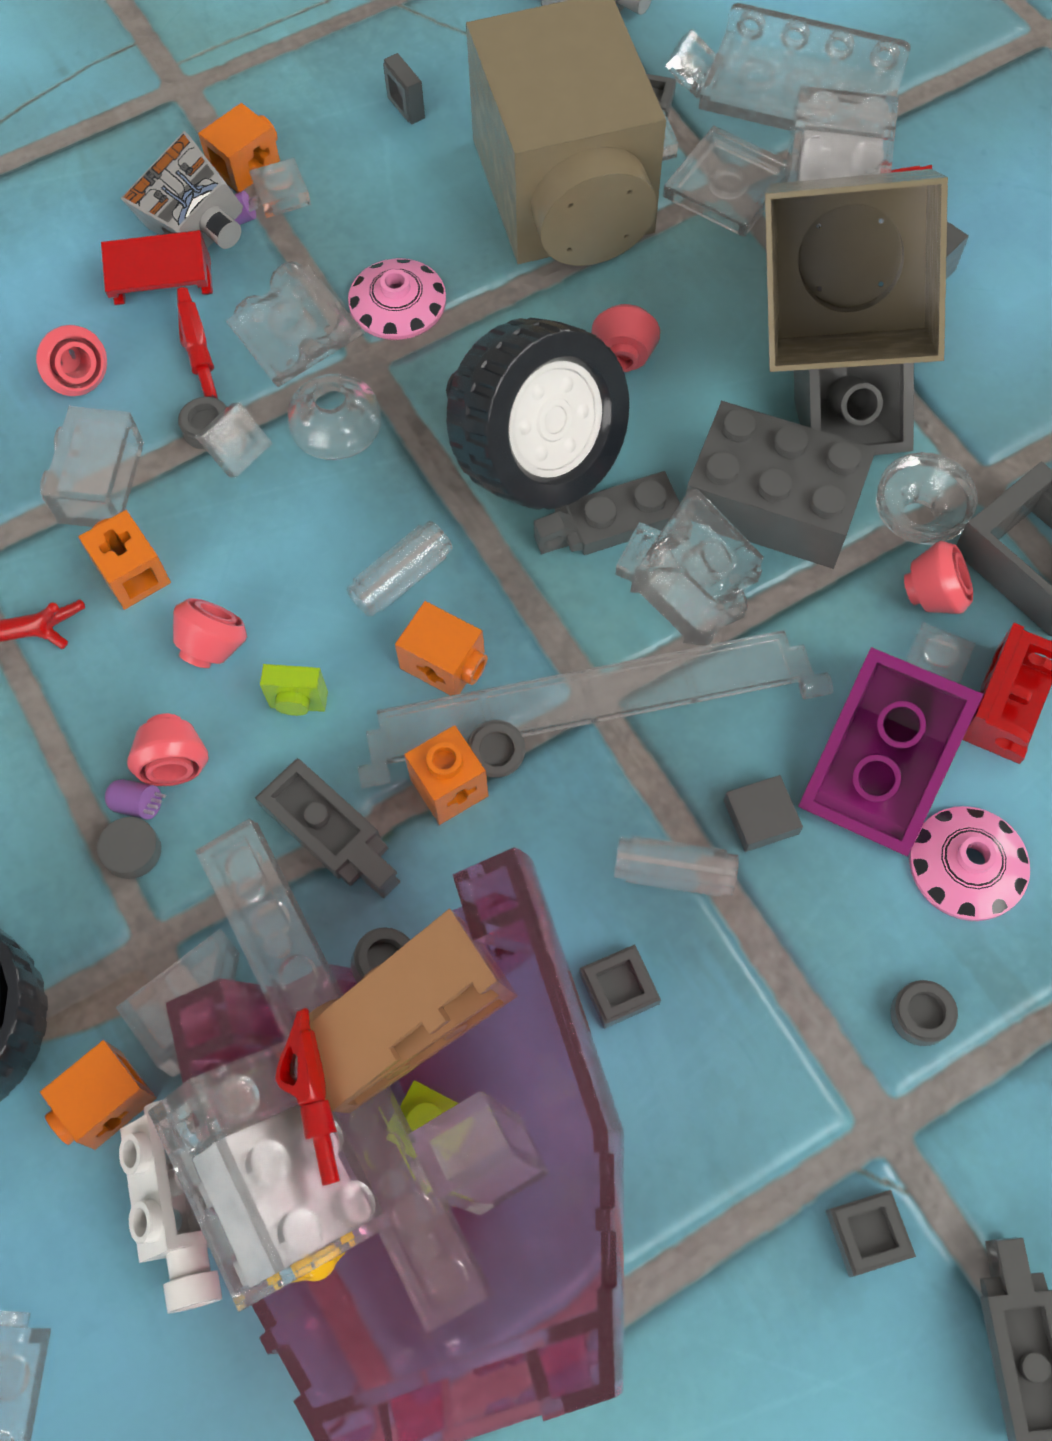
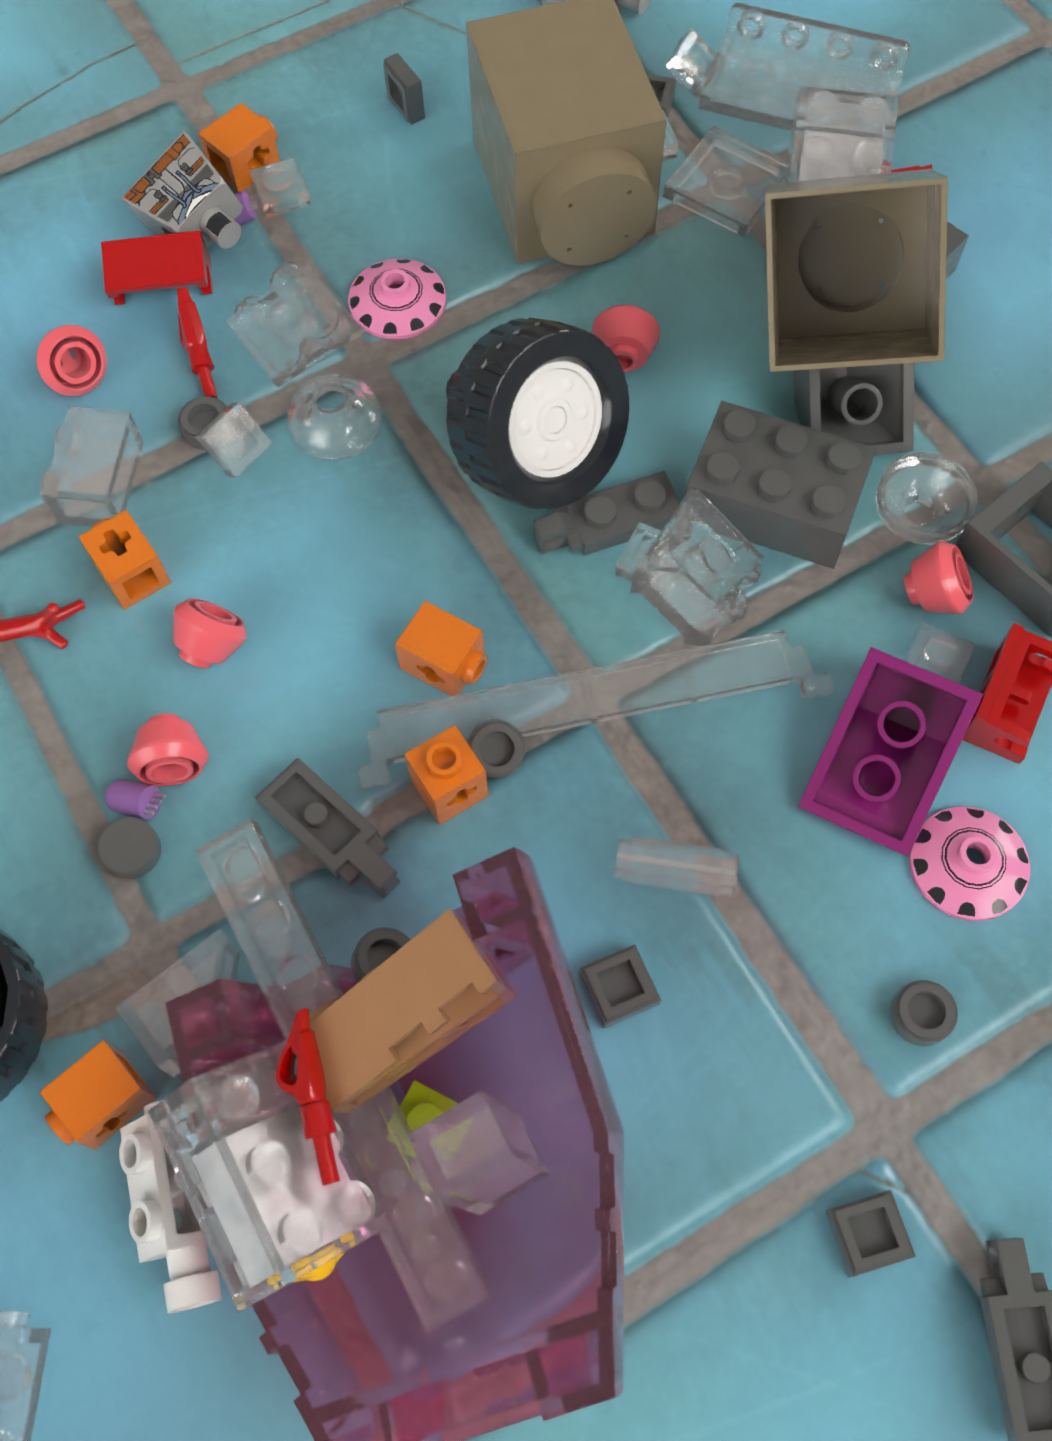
lime plate [260,664,328,716] -> none
clear piece [346,521,453,617] -> none
dark grey tile [723,775,803,852] -> none

